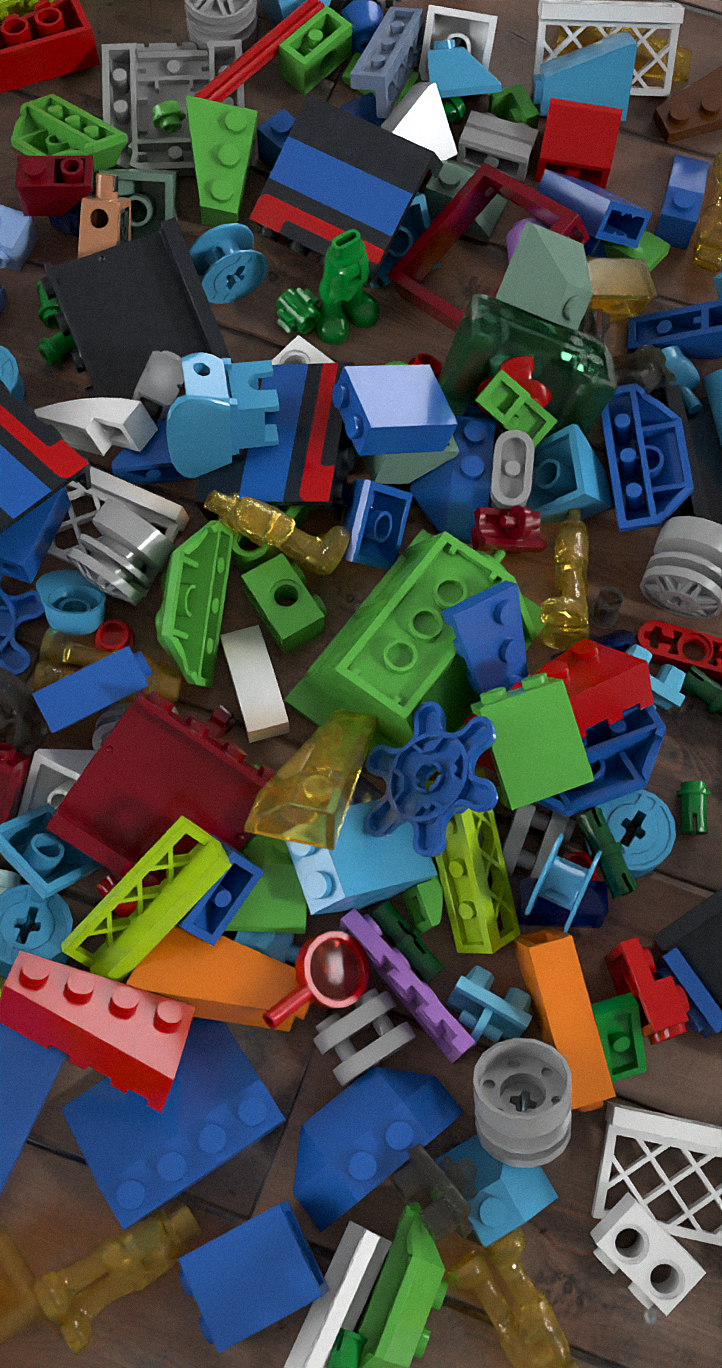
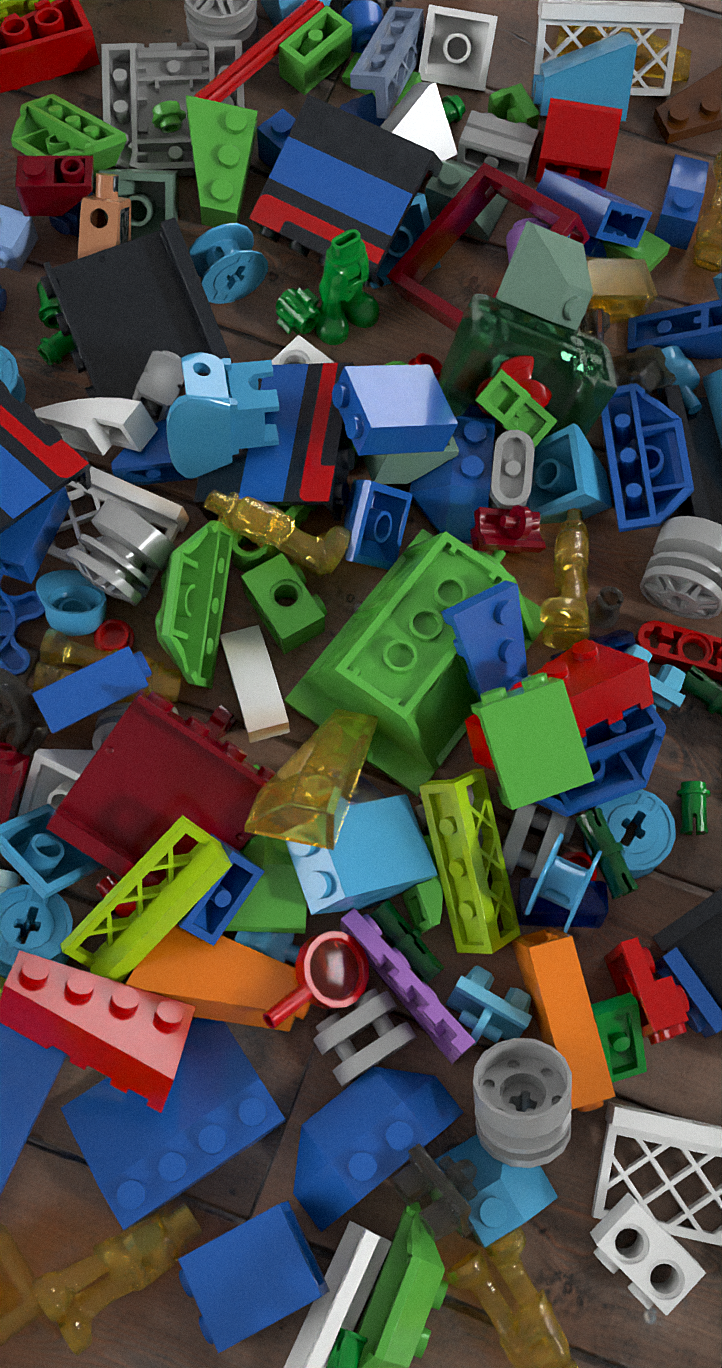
blue plate [364,701,498,857] -> none
dark azure slope [427,40,502,98] -> none

